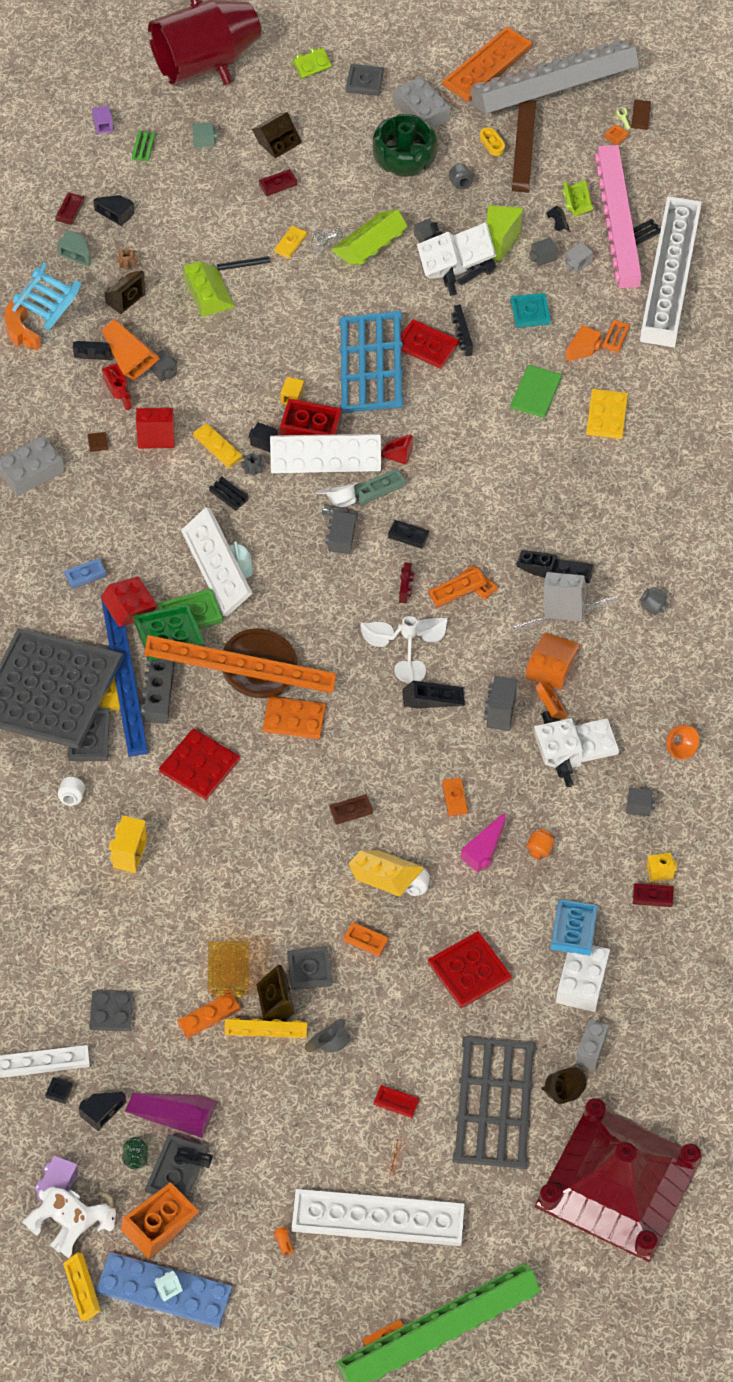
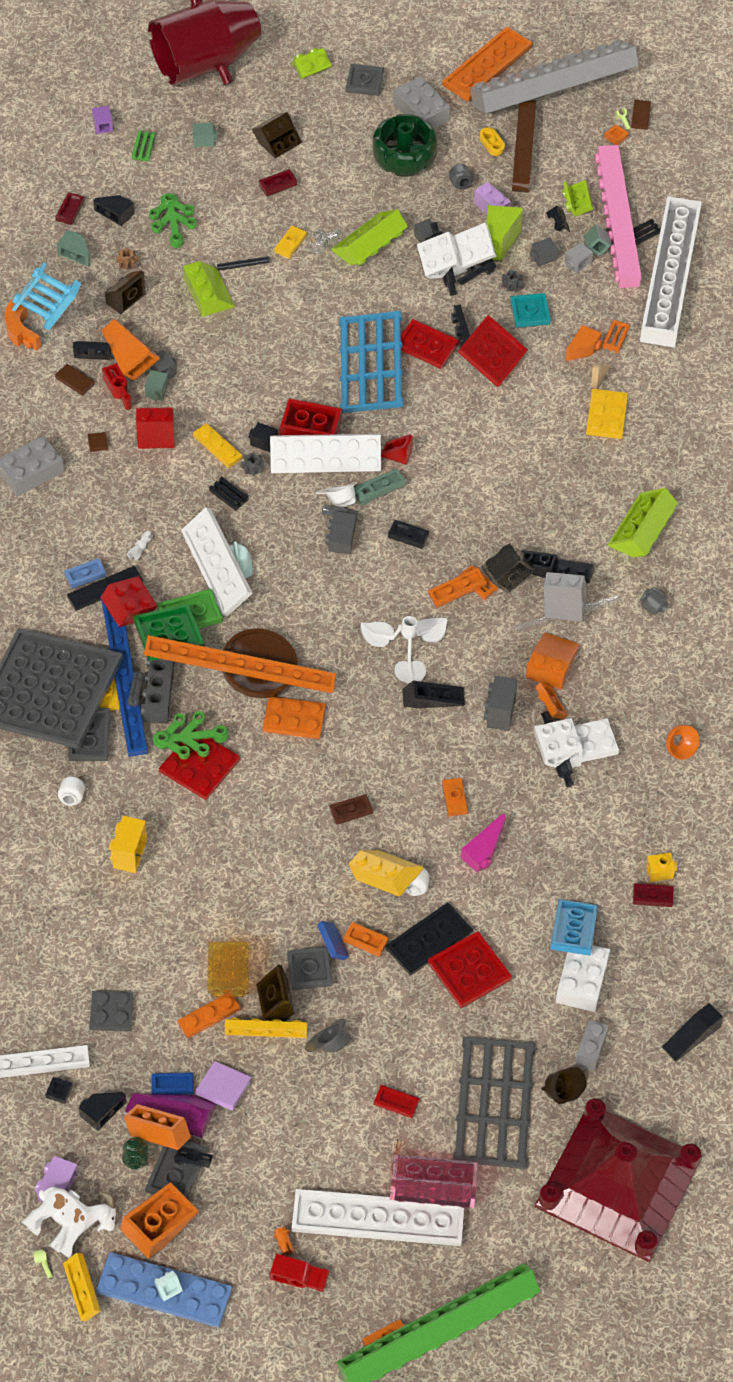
yellow brick [280,377,304,405] -> none
dark red plate [399,562,415,603] -> none
bright green tile [510,365,562,418] -> none
orange head [526,829,555,860] -> none
dark grey brick [626,788,656,816] -> none
none -> yellowish green hand [33,1250,53,1279]
none -> reddish brown tile [55,364,94,396]
none -> black tile [67,565,143,611]
none -> orange brick [124,1104,191,1150]
none -> white piece [127,531,153,560]
none -> dark grey axle [128,671,144,707]
none -> sand green brick [144,370,168,400]
none -> bright green plant [149,193,197,248]
none -> blue tile [152,1073,193,1094]
none -> bright green plant [153,711,228,759]
none -> lavender tile [196,1061,251,1111]
none -> red piece [270,1253,330,1292]
none -> blue tile [317,921,349,960]
none -> black tile [385,902,473,976]
none -> clear pink brick [390,1154,478,1208]
none -> red plate [458,315,528,388]
none -> lavender brick [474,182,511,214]
none -> clear smoke brick [481,543,536,593]
none -> dark grey gear [502,270,523,292]
none -> sand green brick [584,224,611,256]
none -> tan tile [591,363,611,389]
none -> lime slope [607,488,678,558]
none -> black slope [662,1003,723,1062]

